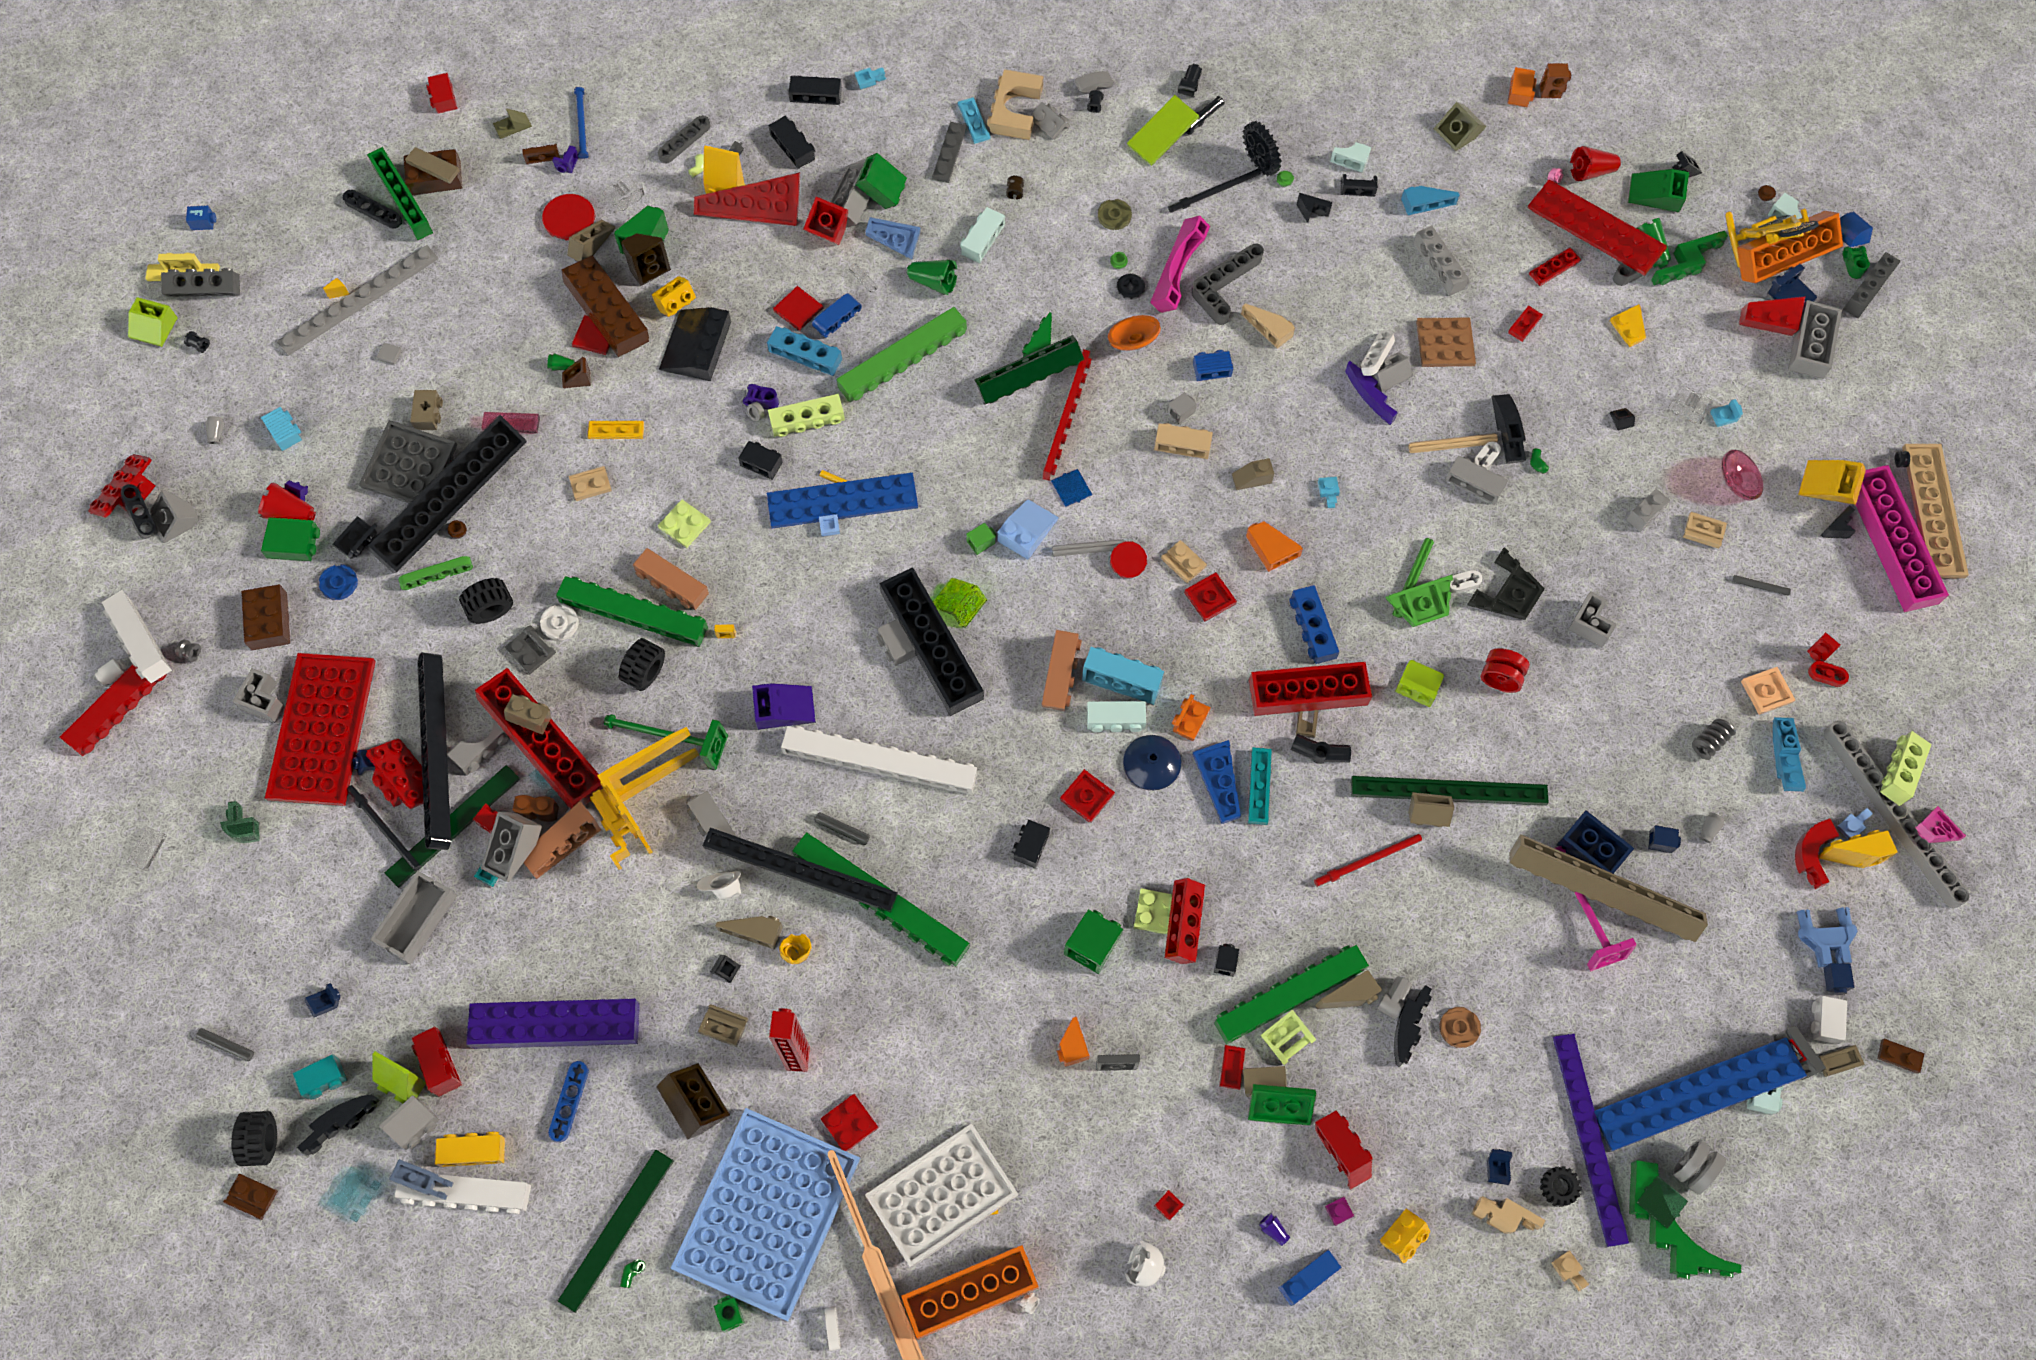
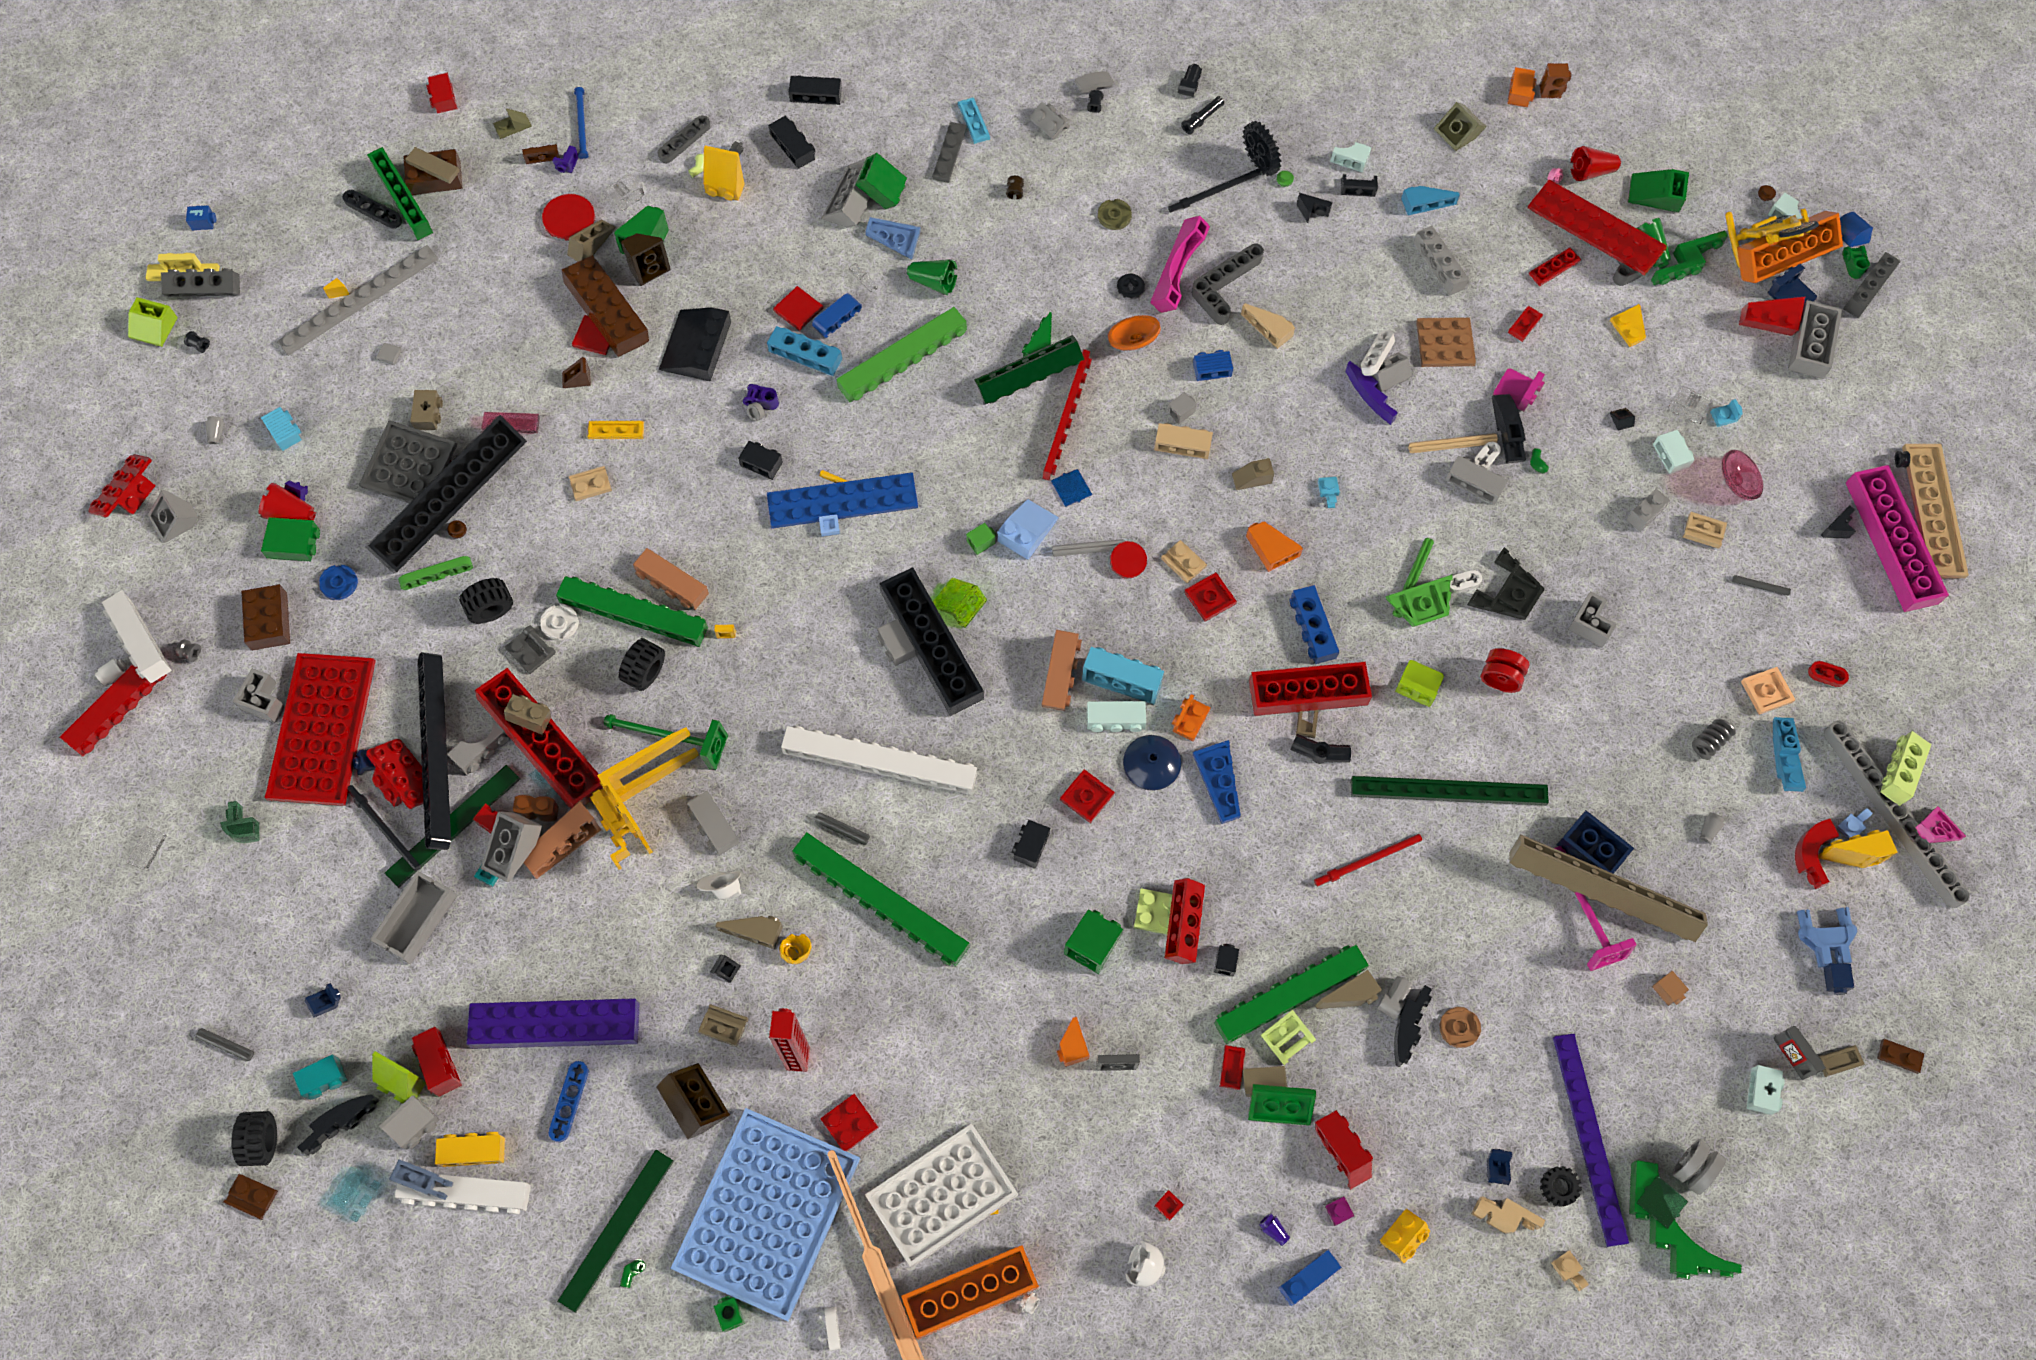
black beam [120,484,156,539] -> none
black bracket [332,516,378,559] -> none
green cone [547,353,575,371] -> none
yellow brick [651,275,696,317] -> none
yellowish green plate [658,499,711,548] -> none
red wing [694,172,800,226] -> none
black plate [702,827,898,913] -> none
dark purple slope [752,683,816,730] -> none
yellowish green brick [768,394,845,437] -> none
red slope [803,196,848,245] -> none
medium azure plate [854,67,886,90] -> none
light aqua brick [960,207,1005,263] -> none
tan arch [987,69,1044,140] -> none
bright green plate [1110,252,1128,269] -> none
lime tile [1127,95,1199,166] -> none
teal plate [1248,747,1272,825] -> none
dark tan brick [1408,792,1454,827] -> none
blue plate [1594,1037,1807,1152] -> none
dark blue brick [1648,825,1681,853] -> none
black slope [1672,151,1702,177] -> none
yellow slope [1798,460,1866,505] -> none
red plate [1807,632,1841,662] -> none
white brick [1811,996,1847,1044] -> none
none -> dark pink bracket [1493,368,1545,412]
none -> medium nougat brick [1652,971,1689,1006]
none -> light aqua brick [1653,430,1694,474]

